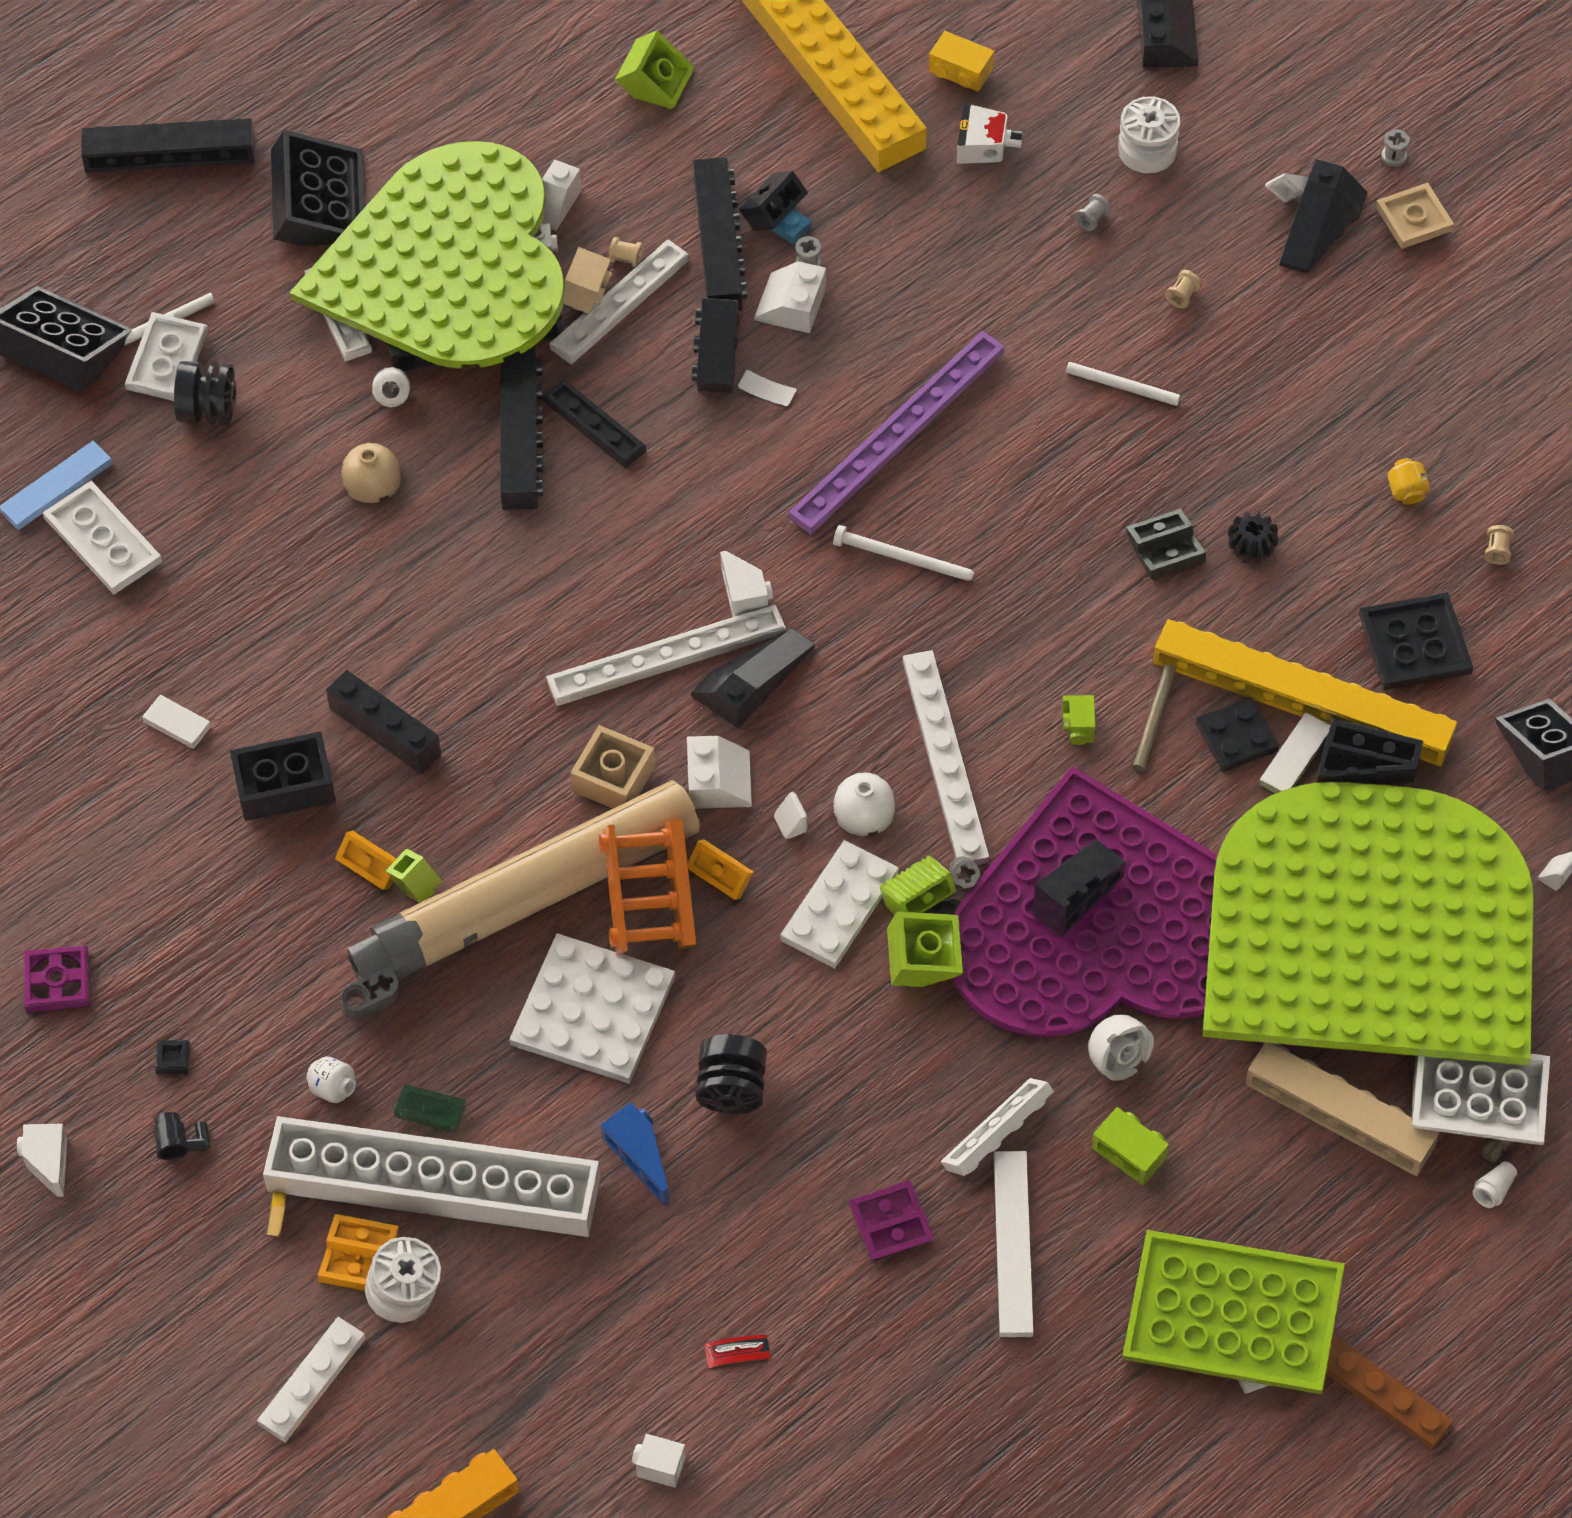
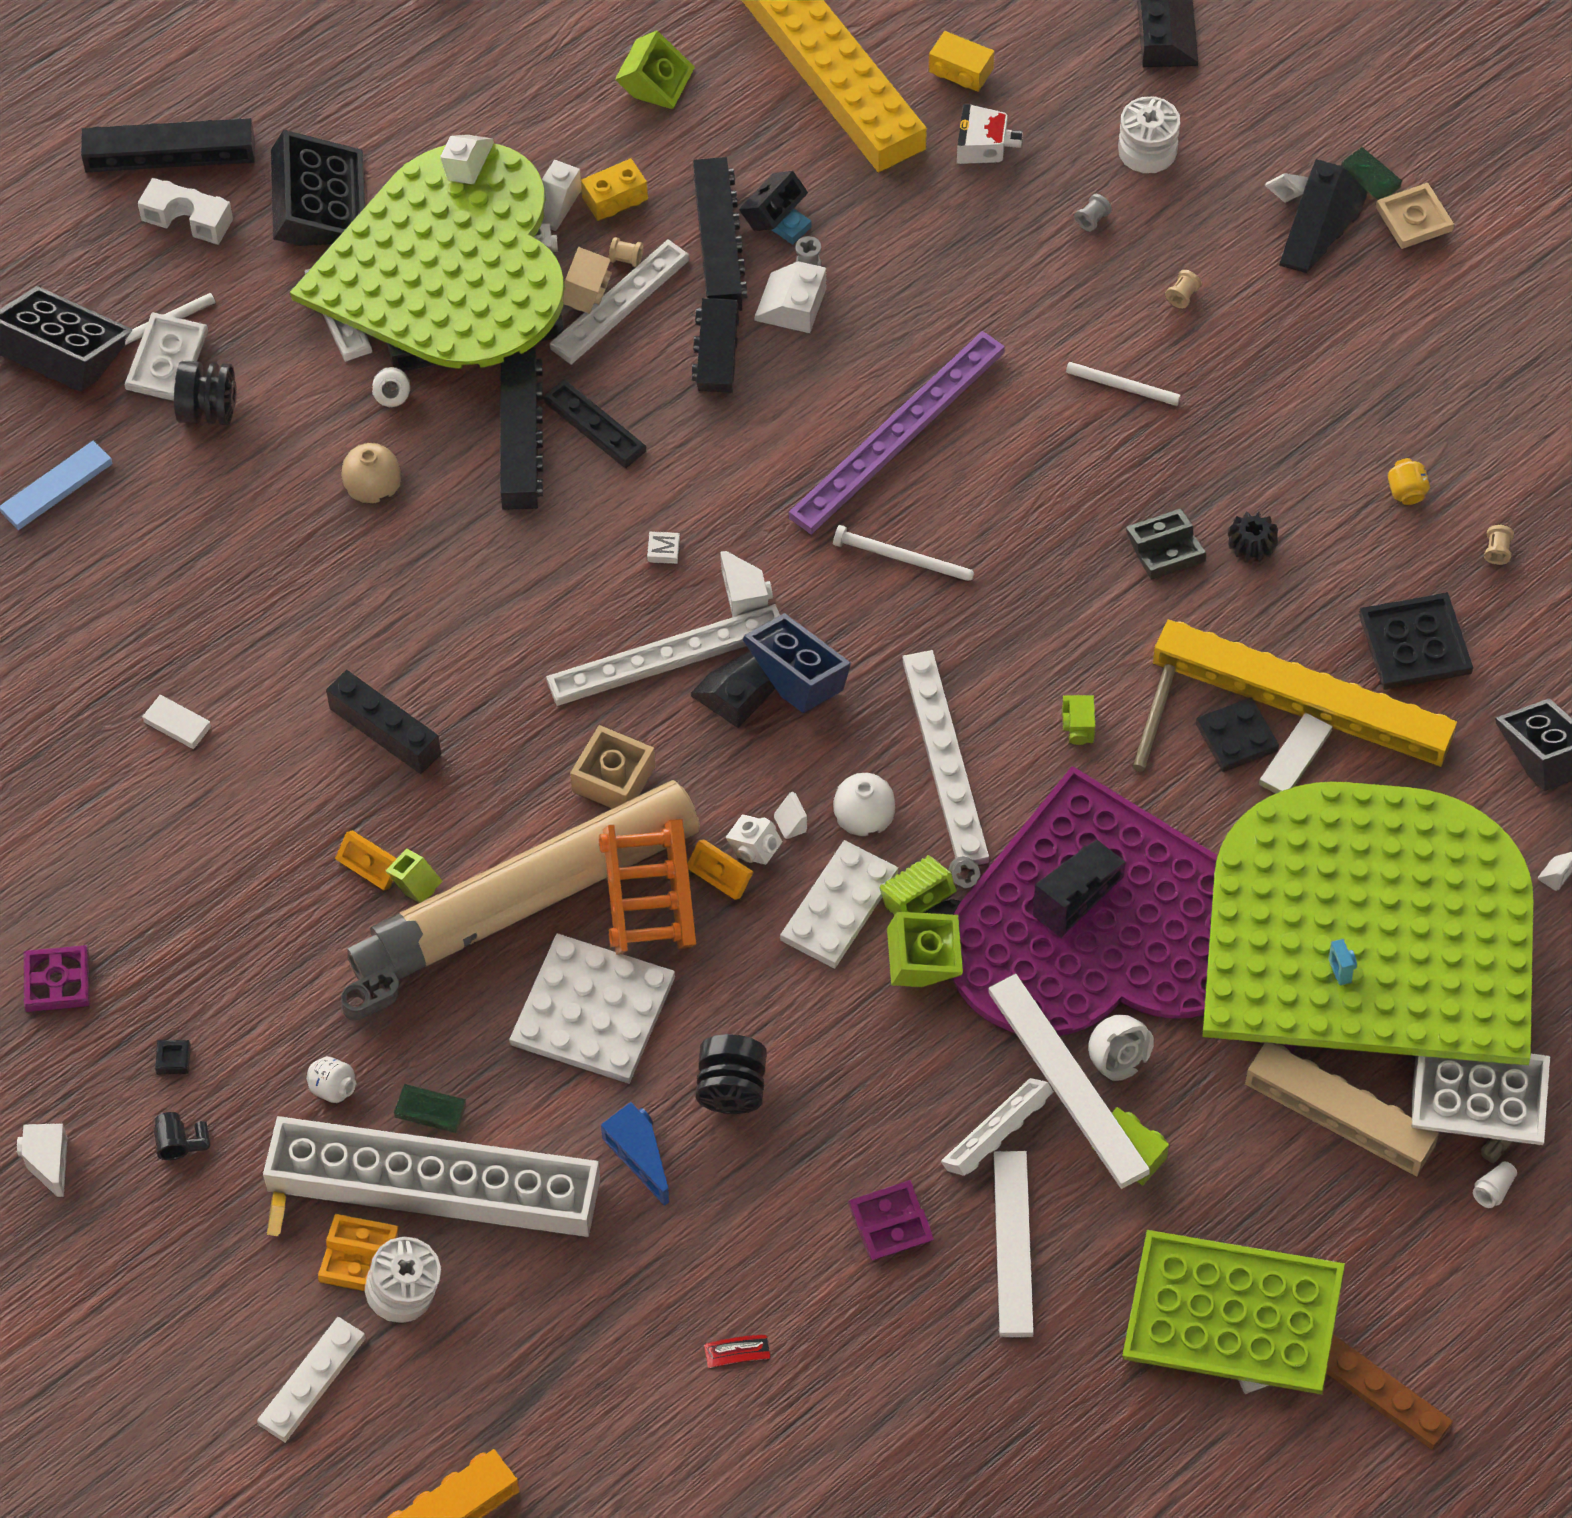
white plate [43,481,162,595] -> none
black brick [230,731,336,821] -> none
white brick [632,1434,686,1488] -> none
white slope [687,736,752,809] -> none
white sticker [738,370,797,406] -> none
black wedge [1316,719,1423,784] -> none
light grey bush [1381,129,1410,167] -> none
none -> white arch [138,178,233,245]
none -> white slope [440,135,494,184]
none -> yellow brick [581,158,648,221]
none -> white tile [647,532,680,564]
none -> white brick [725,814,783,865]
none -> dark blue slope [743,613,851,713]
none -> white tile [988,974,1150,1189]
none -> dark azure plate [1329,939,1357,986]
none -> clear green plate [1341,147,1402,200]

